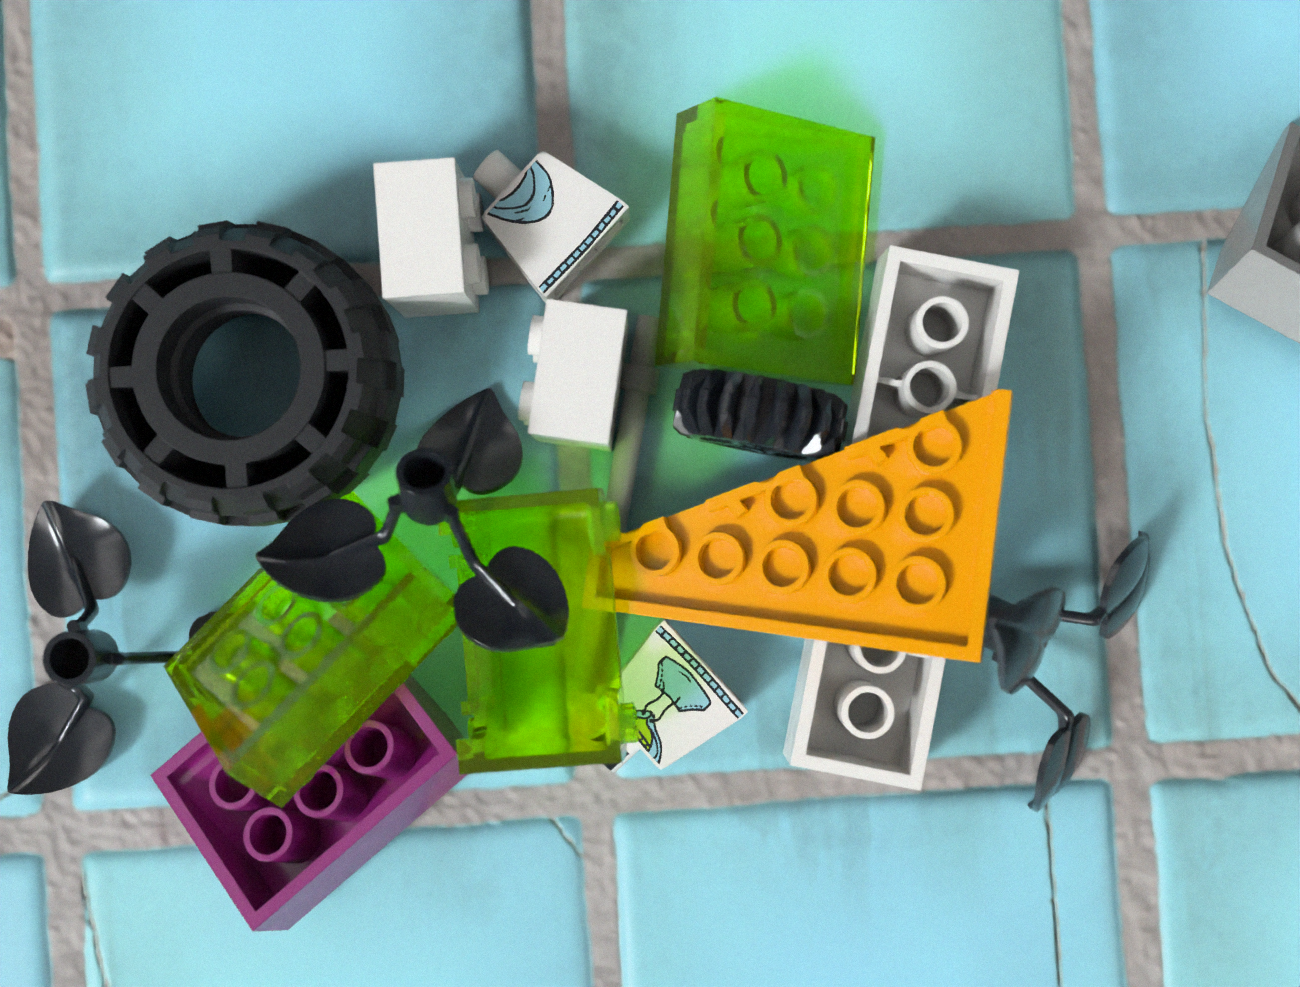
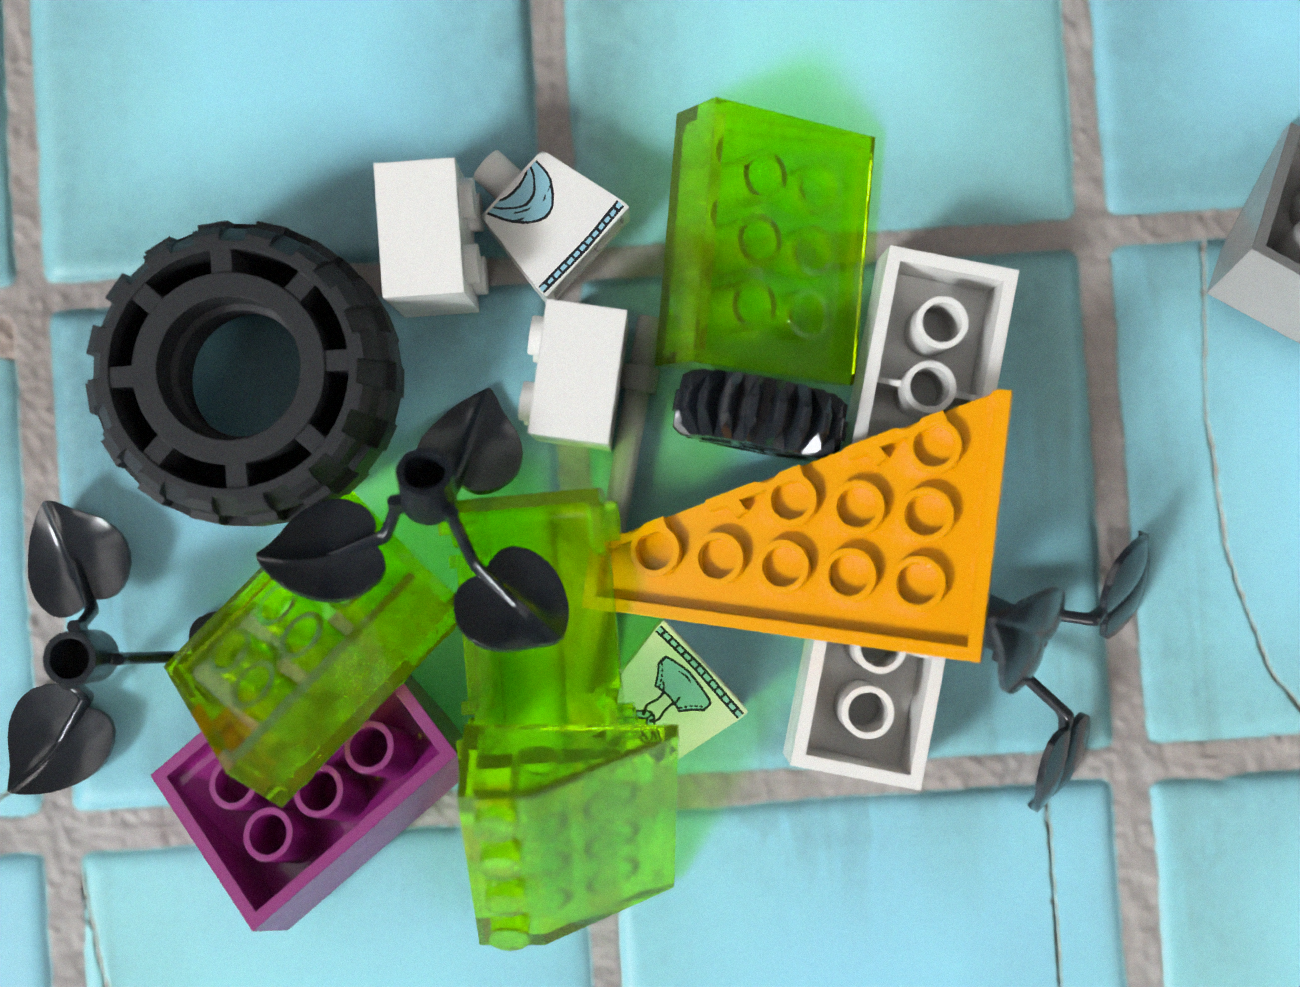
none -> clear neon green slope [456,724,679,951]

